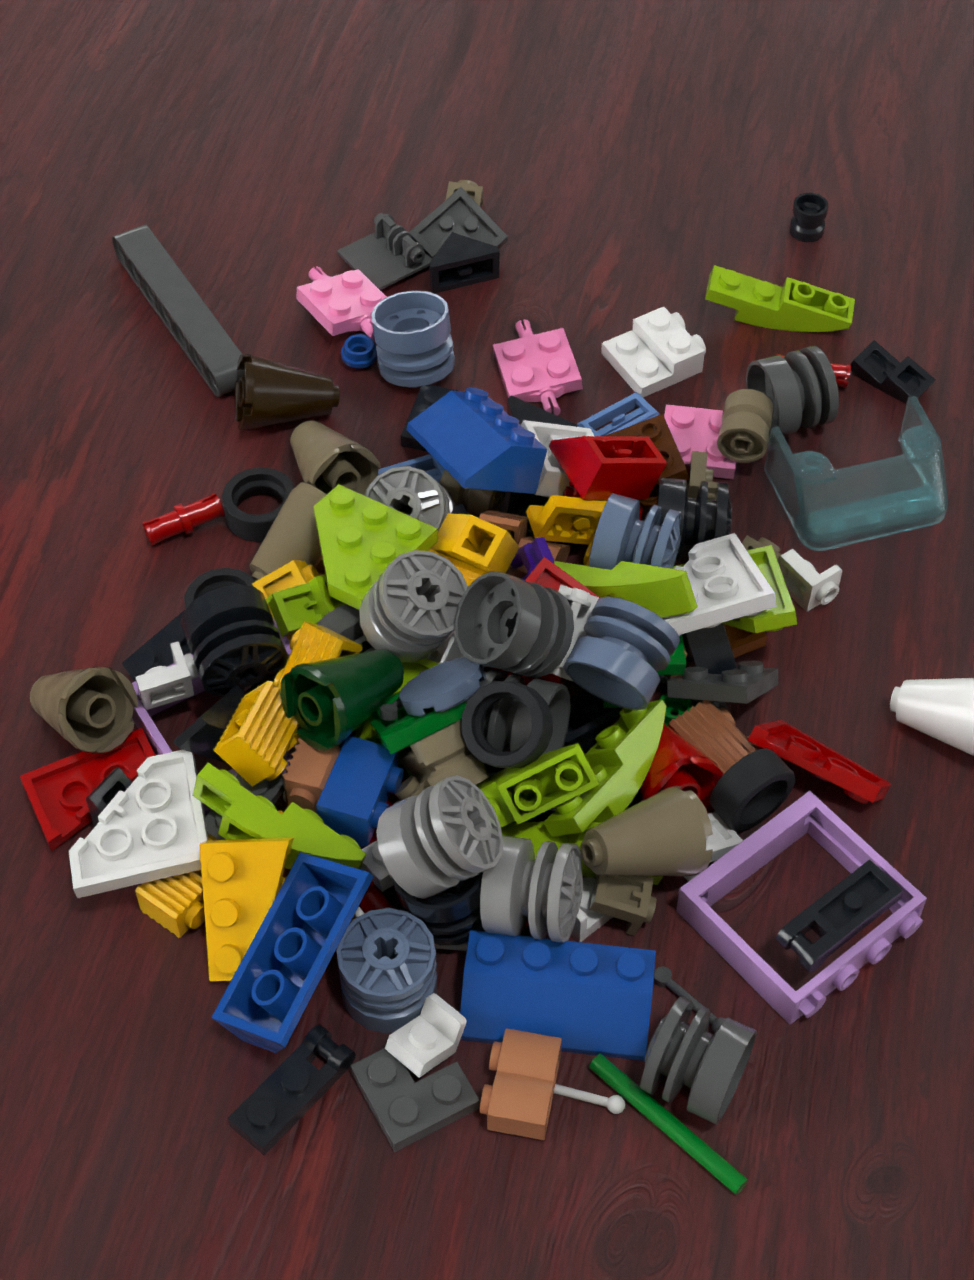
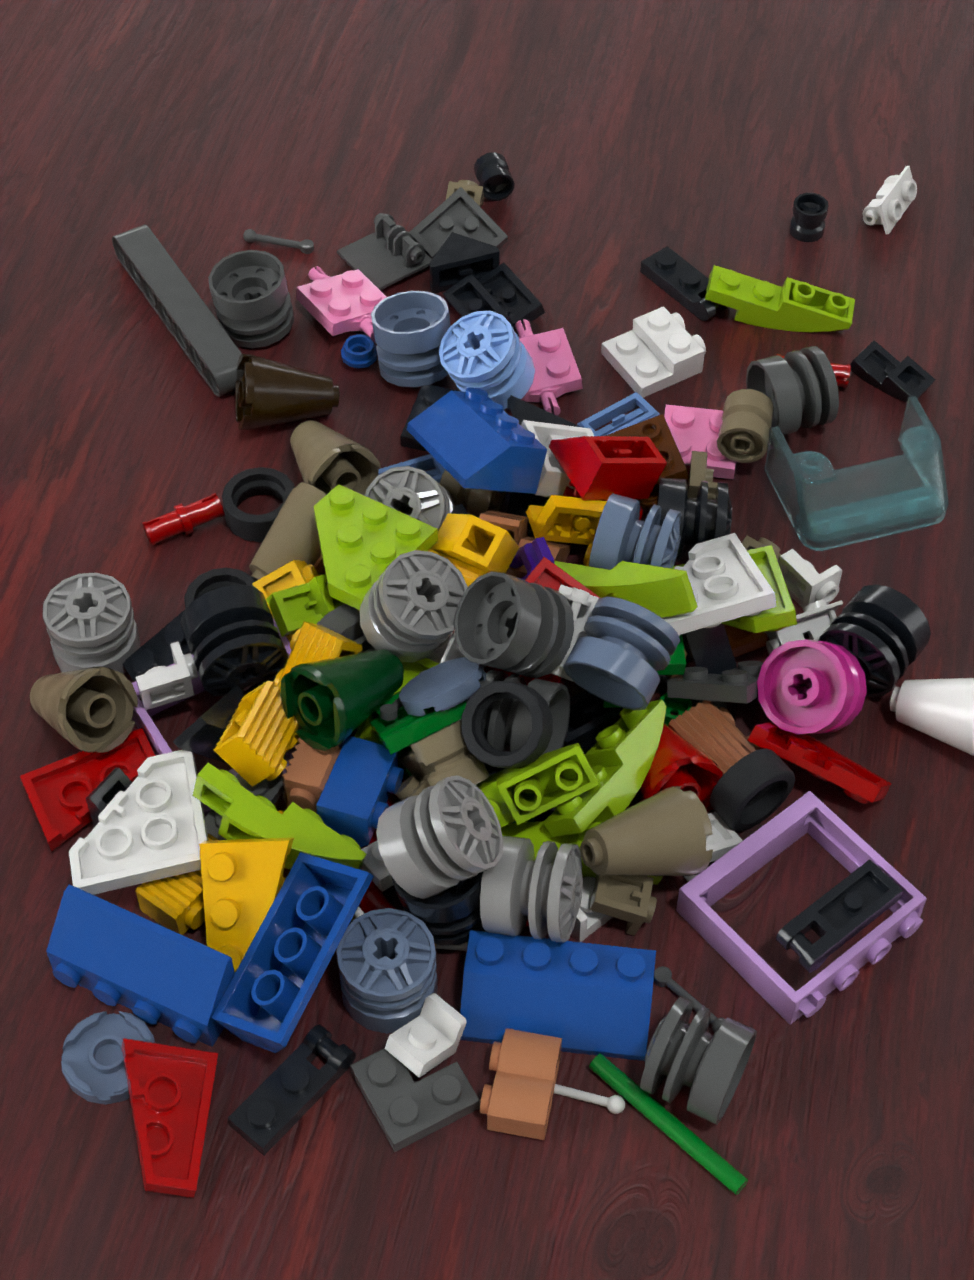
none -> light grey wheel [43,573,140,674]
none -> blue slope [46,884,235,1047]
none -> sand blue tile [61,1011,155,1105]
none -> red wing [122,1038,218,1198]
none -> dark grey wheel [208,250,295,349]
none -> dark grey hinge [243,229,314,254]
none -> light blue wheel [439,311,535,409]
none -> black slope [442,262,545,330]
none -> black wheel [474,152,515,201]
none -> black plate [640,246,728,321]
none -> dark pink wheel [757,639,867,734]
none -> white hinge [765,599,843,655]
none -> black wheel [819,584,931,697]
none -> white hinge [862,166,917,234]

